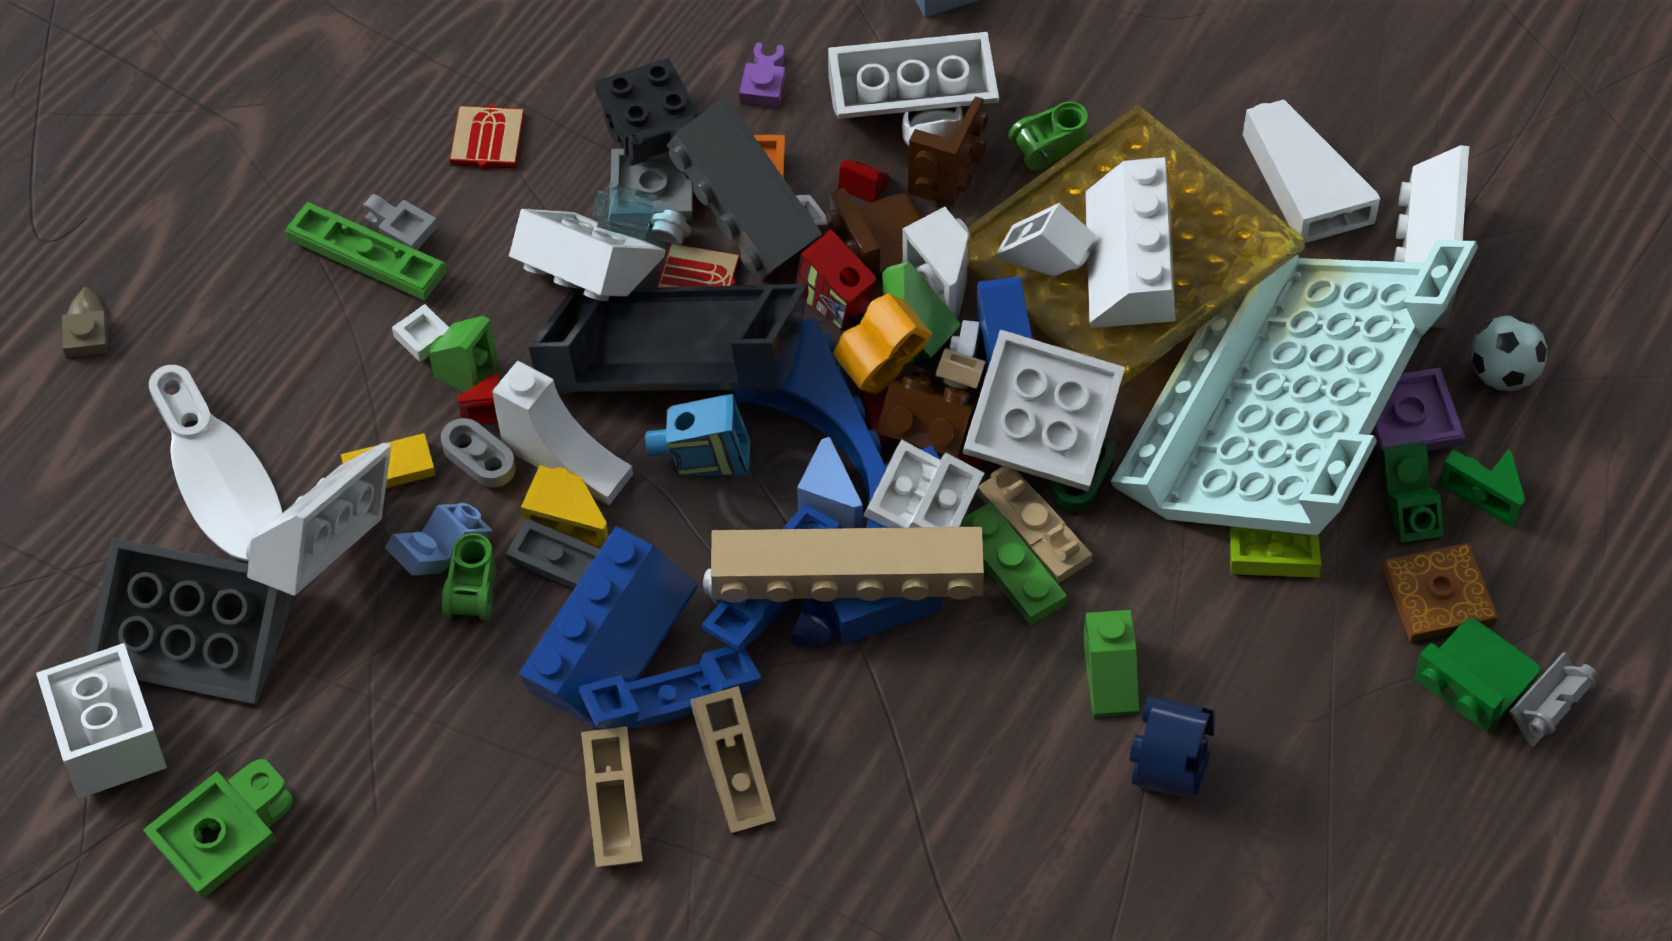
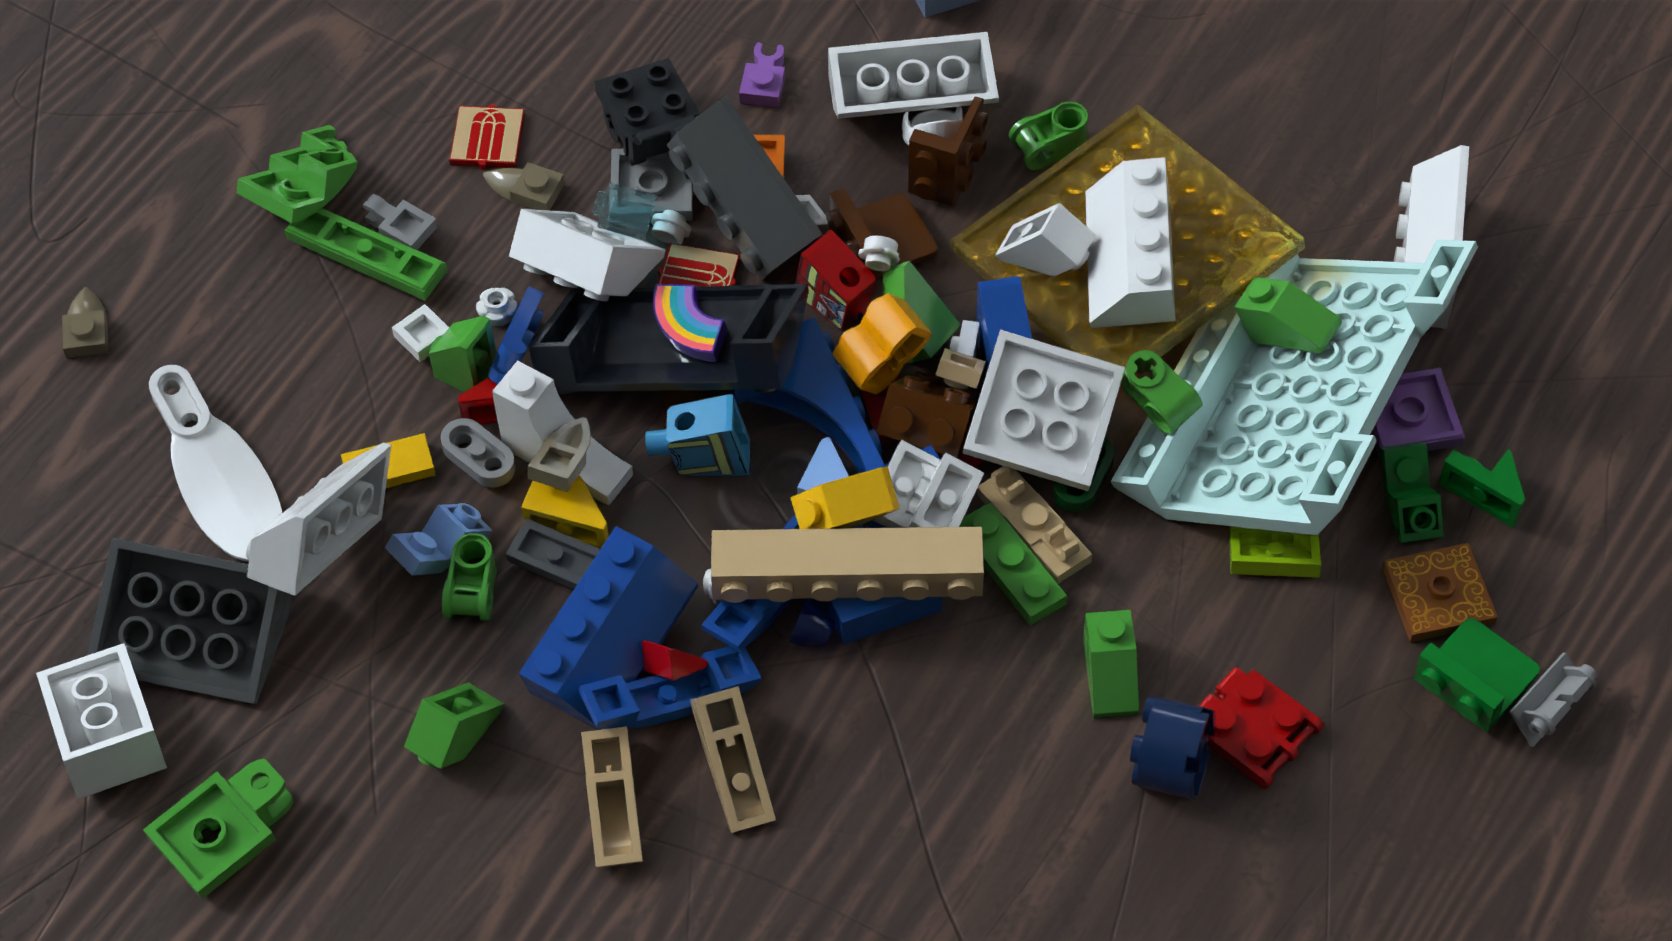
red slope [838,159,890,203] -> none
white slope [902,207,970,320] -> none
white slope [1243,100,1380,245] -> none
light aqua piece [1470,316,1547,391] -> none
none -> bright green slope [237,125,357,224]
none -> bright green slope [404,683,505,769]
none -> white plate [476,288,518,326]
none -> dark tan plate [483,162,565,211]
none -> blue plate [488,286,545,384]
none -> dark tan plate [528,417,591,492]
none -> red slope [642,640,708,680]
none -> tile [653,284,728,362]
none -> yellow slope [790,466,900,529]
none -> white plate [858,236,900,271]
none -> bright green piece [1121,350,1203,435]
none -> red plate [1198,667,1324,789]
none -> bright green slope [1234,277,1342,353]

